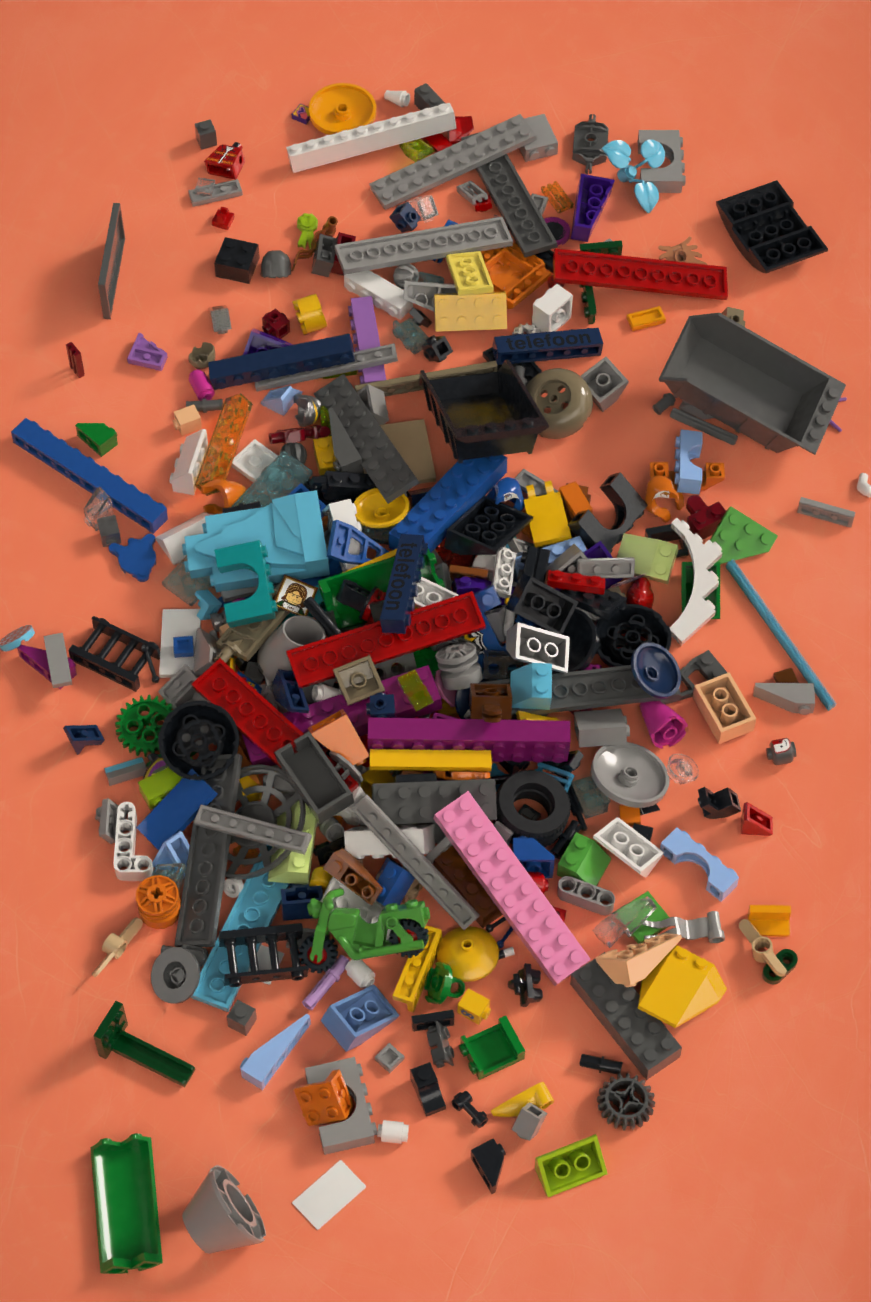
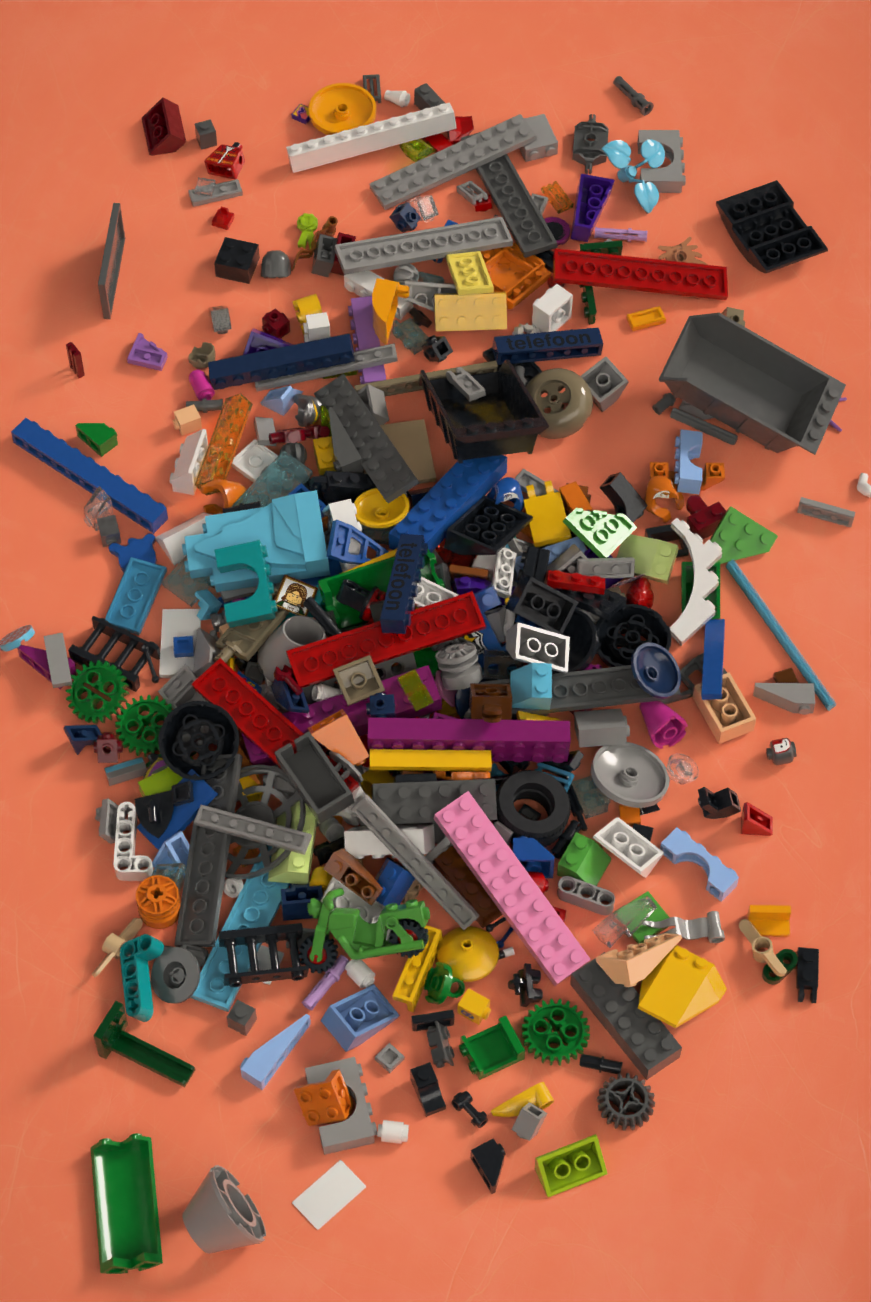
none -> green gear [66,660,129,724]
none -> dark red brick [94,732,123,763]
none -> dark azure tile [105,557,167,635]
none -> teal beam [120,934,164,1022]
none -> black shield [134,790,174,839]
none -> dark red slope [142,97,186,156]
none -> black tile [172,781,194,806]
none -> light grey tile [254,417,277,446]
none -> dark red bar [274,665,303,695]
none -> white brick [303,312,331,342]
none -> dark grey tile [363,74,381,103]
none -> light orange piece [372,278,409,345]
none -> light grey hinge [446,367,486,401]
none -> green gear [521,999,590,1066]
none -> plate [562,508,637,558]
none -> lavender pin [594,227,648,242]
none -> dark grey pin [613,76,654,116]
none -> blue tile [701,619,725,700]
none -> black hinge [796,947,819,1003]

